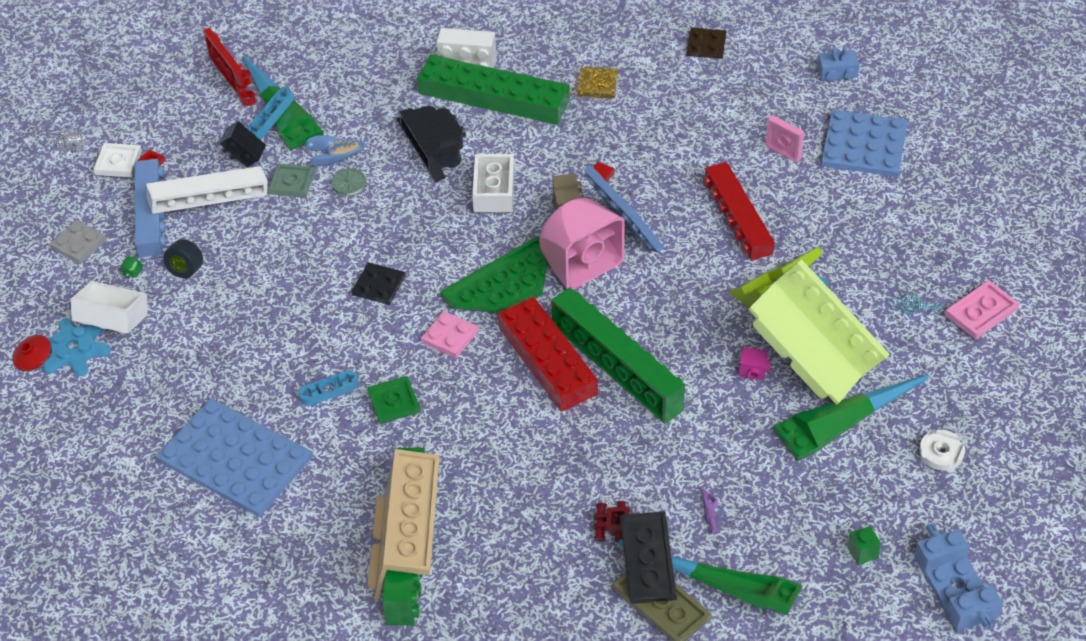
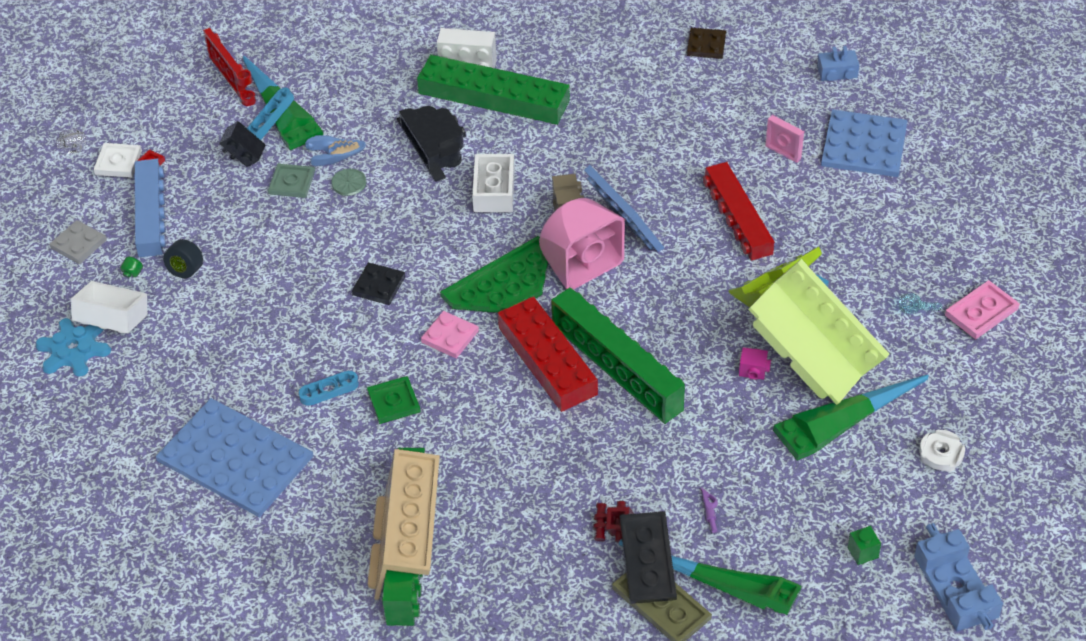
red dish [12,335,51,371] -> none
white brick [146,166,268,214] -> none
clear yellow plate [578,67,618,98] -> none
red tile [588,162,615,182] -> none

